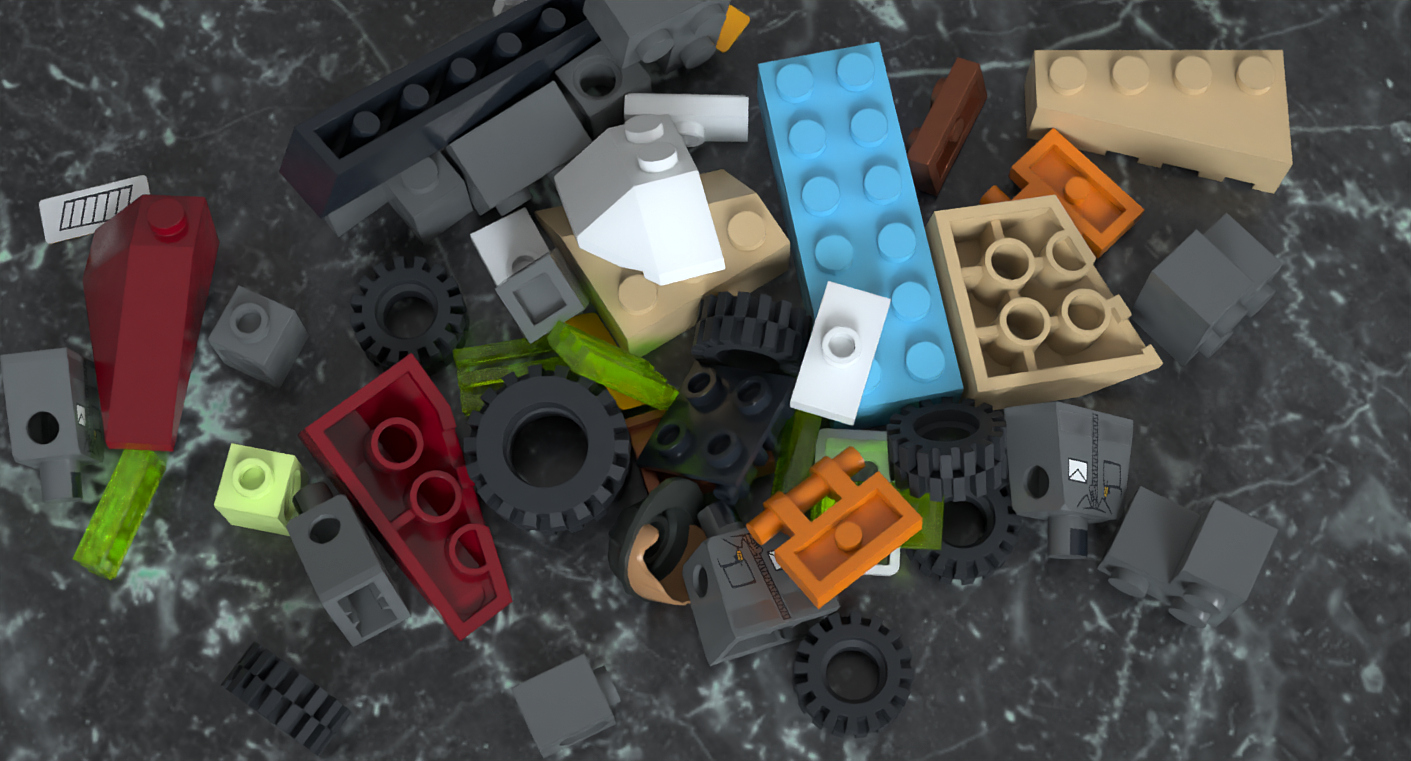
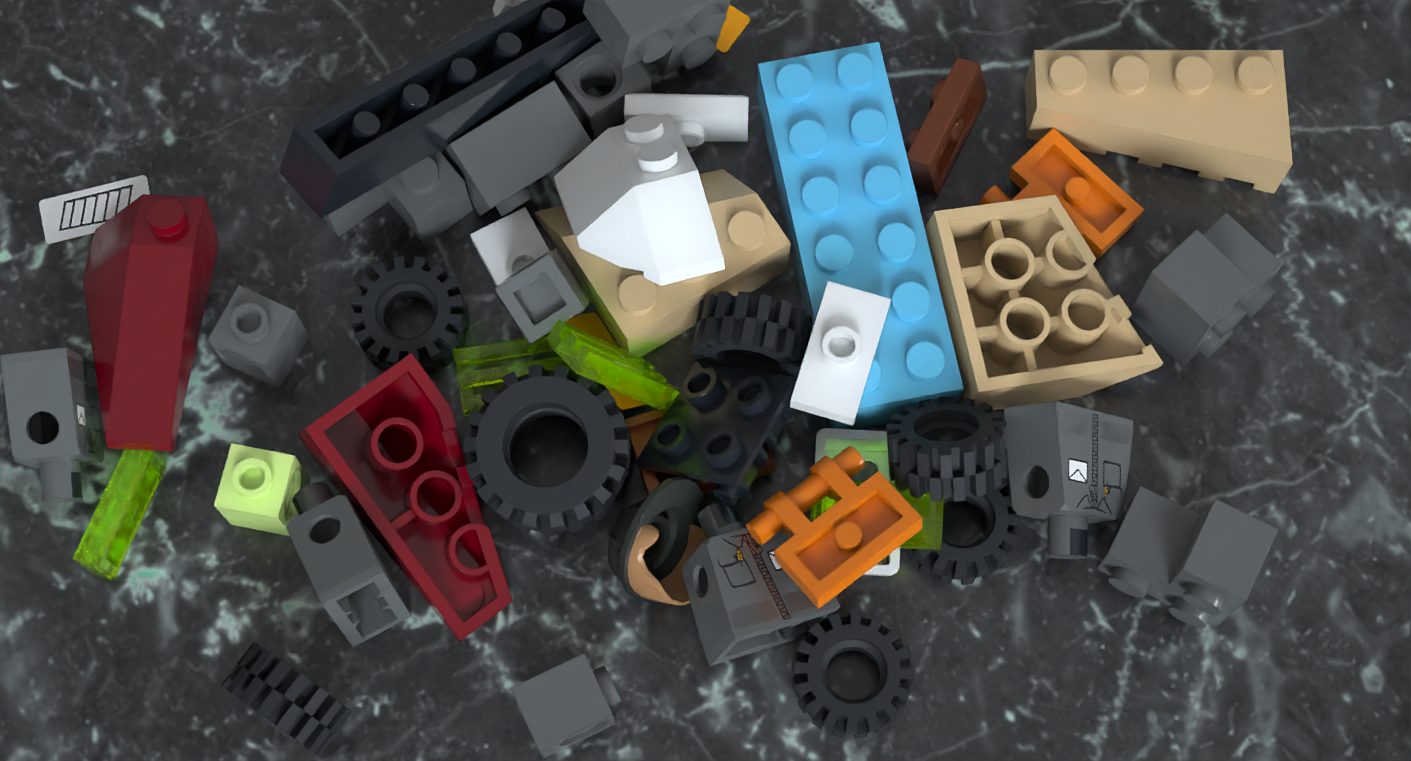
clear neon green tile [770,409,822,497] -> none

